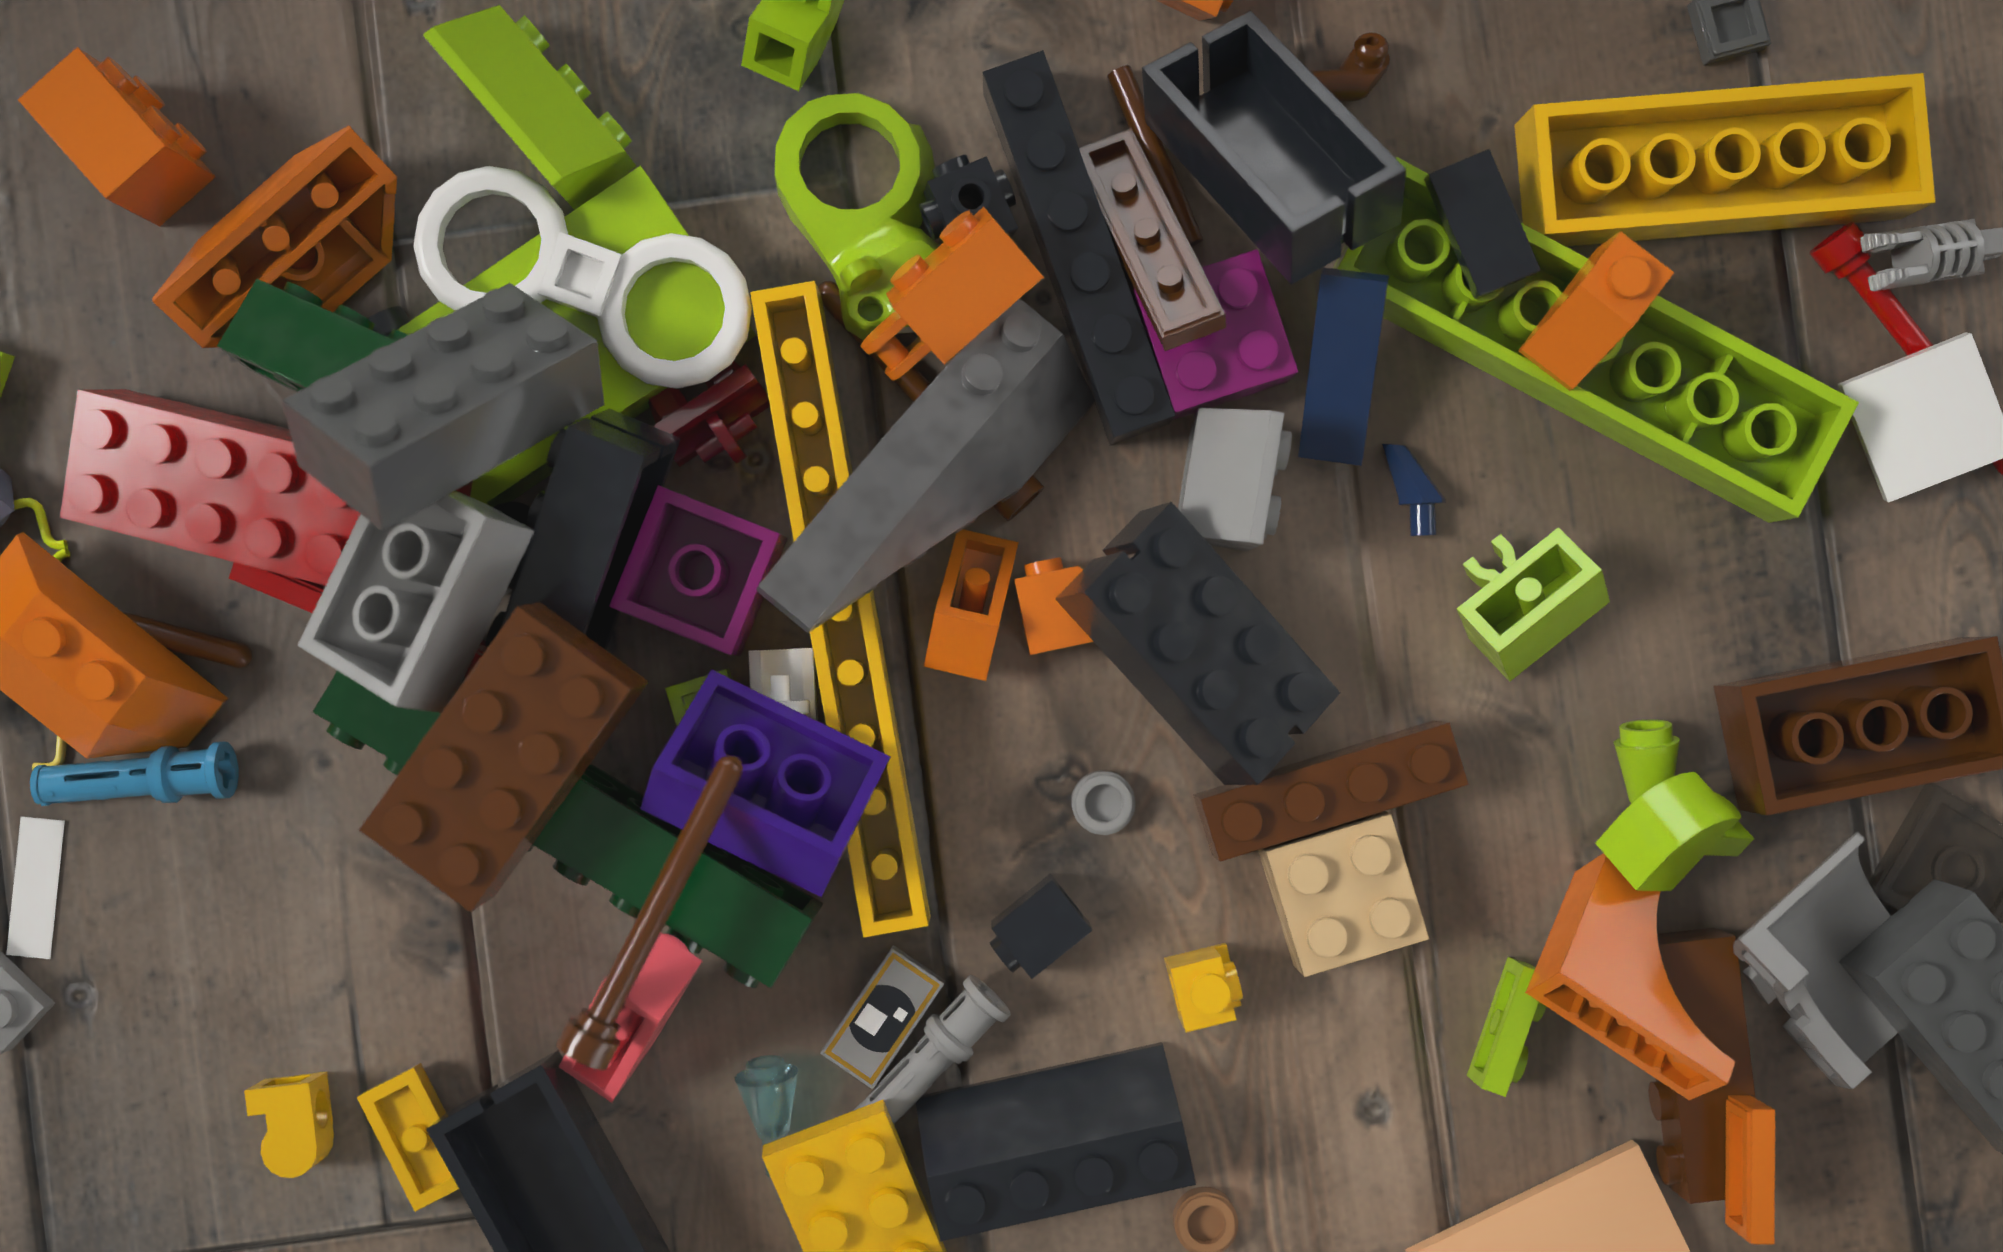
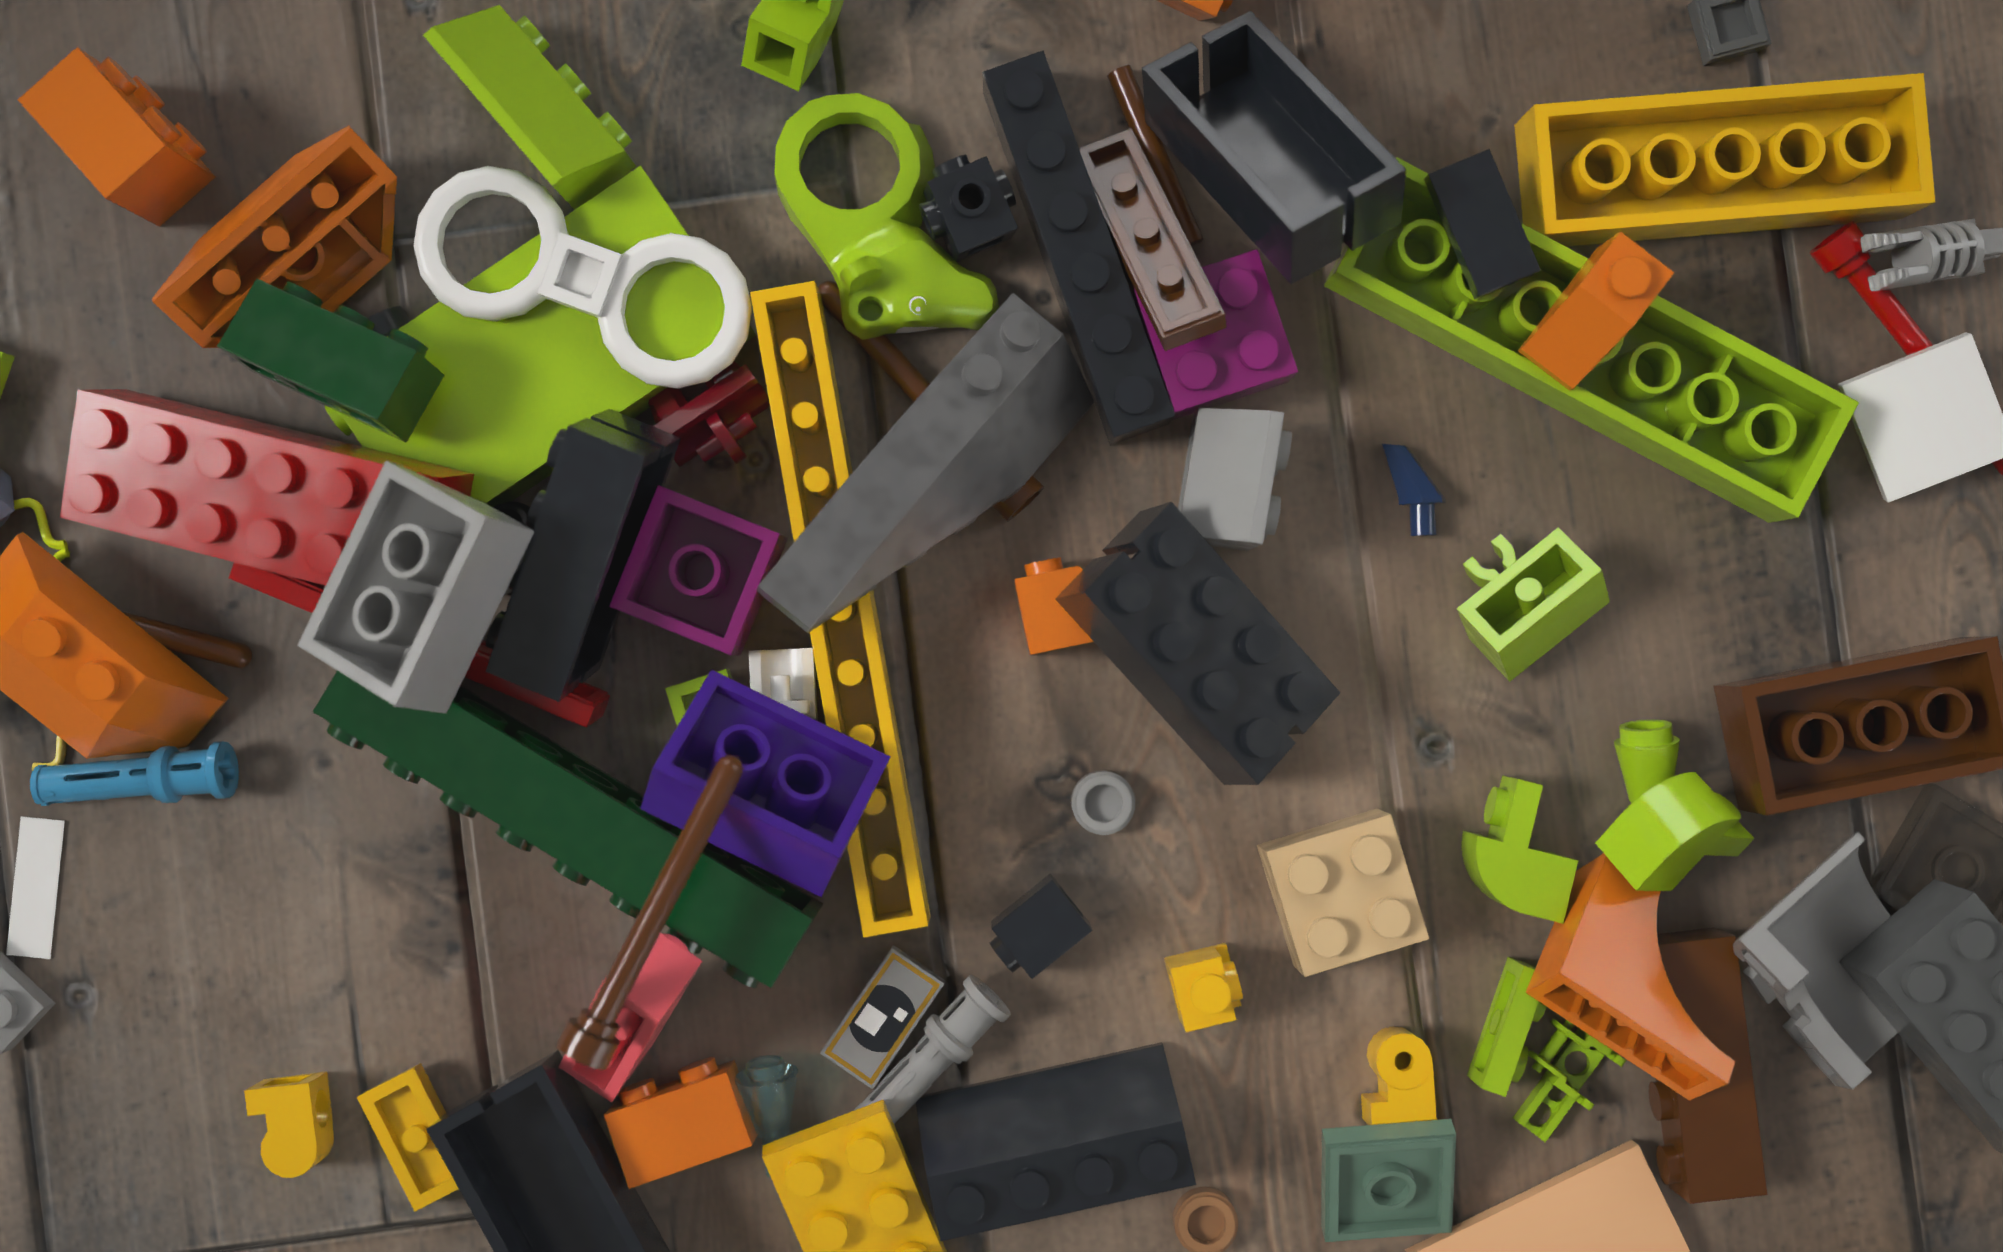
dark grey brick [282,283,604,532] -> none
reddish brown brick [359,602,649,912] -> none
orange brick [861,207,1044,381] -> none
orange slope [924,529,1019,681] -> none
reddish brown brick [1193,720,1469,862] -> none
dark blue tile [1298,267,1389,466] -> none
reddish brown arm [1310,32,1390,102] -> none
orange tile [1725,1095,1775,1245] -> none
none -> orange brick [604,1057,759,1189]
none -> sand green tile [1321,1119,1456,1242]
none -> yellow leg [1361,1026,1437,1125]
none -> lime brick [1461,775,1578,924]
none -> lime piece [1513,1018,1626,1143]

